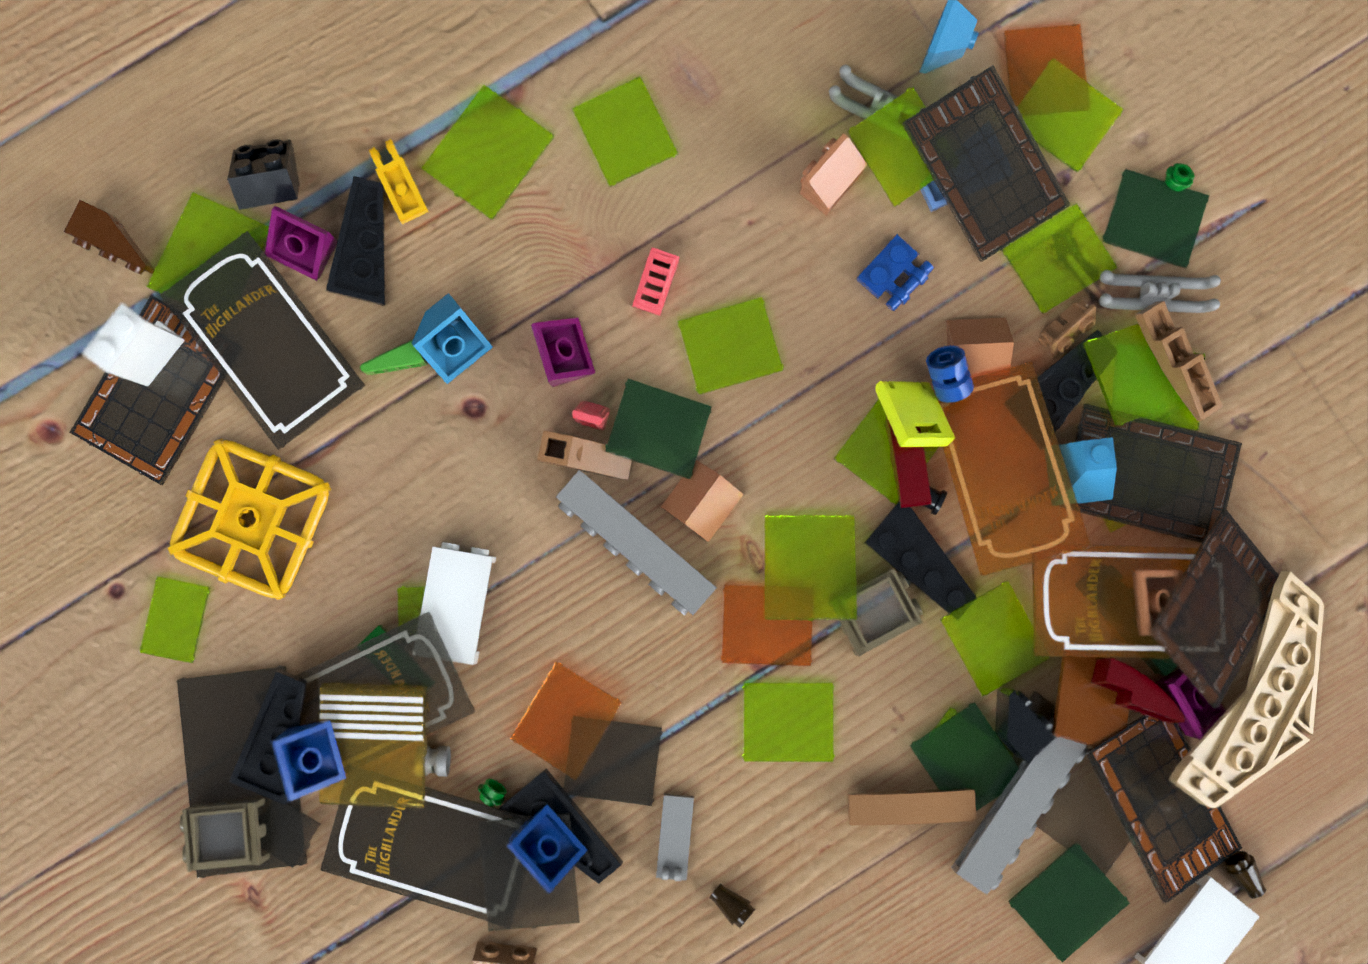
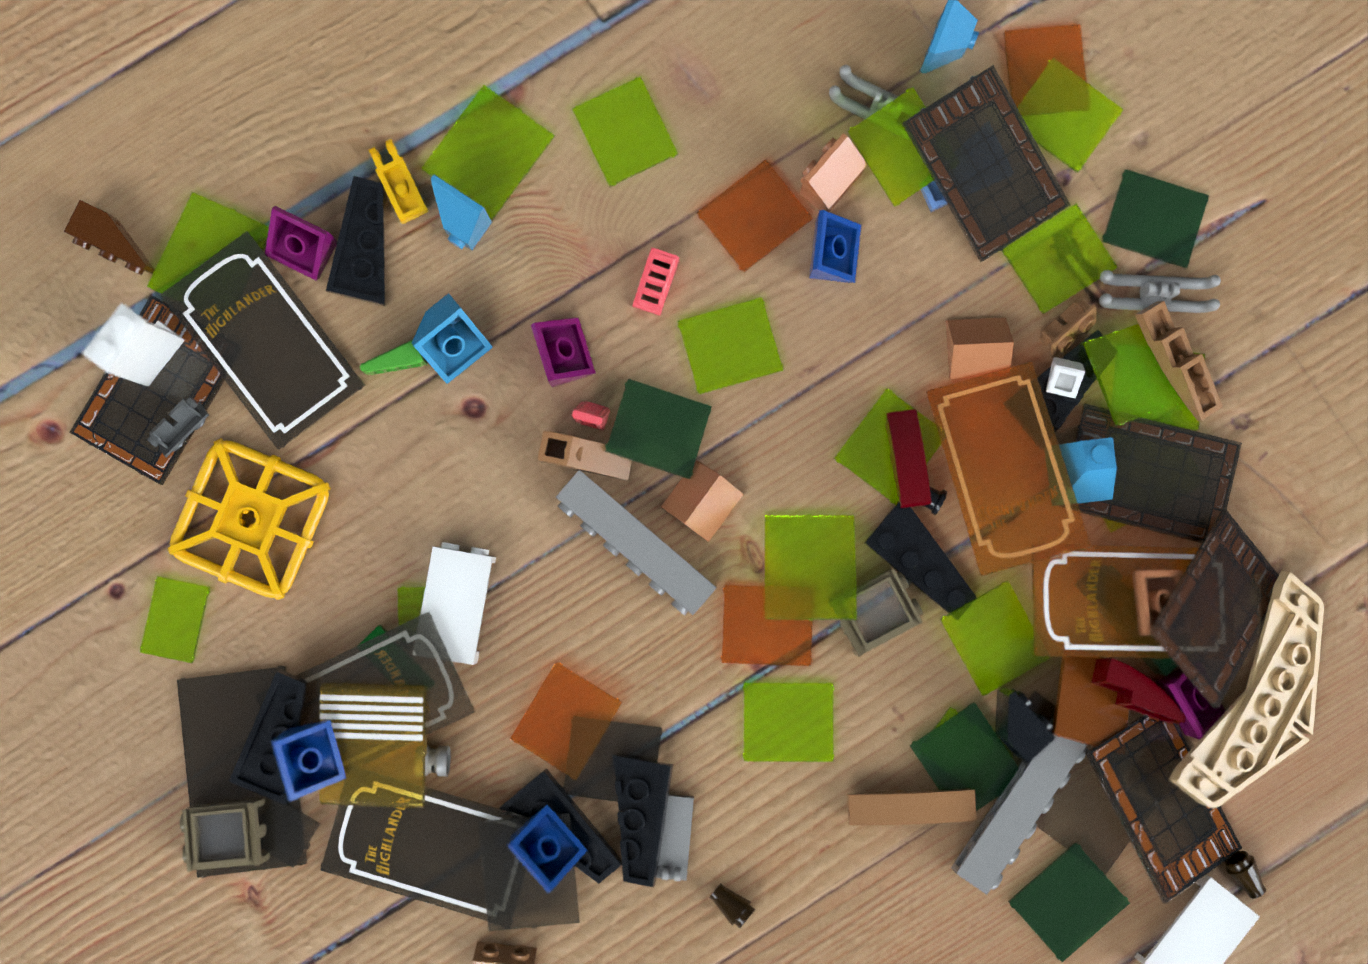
black slope [227,139,300,210] -> none
green plate [478,778,507,807] -> none
blue plate [856,234,934,311] -> none
neon yellow container [875,381,955,447] -> none
blue wheel [926,345,974,403] -> none
green plate [1165,163,1195,191] -> none
none -> dark grey hinge [147,396,209,458]
none -> dark azure slope [430,175,492,250]
none -> black wing [612,754,673,887]
none -> clear orange piece [697,159,813,273]
none -> blue slope [809,210,861,283]
none -> white slope [1046,357,1085,399]

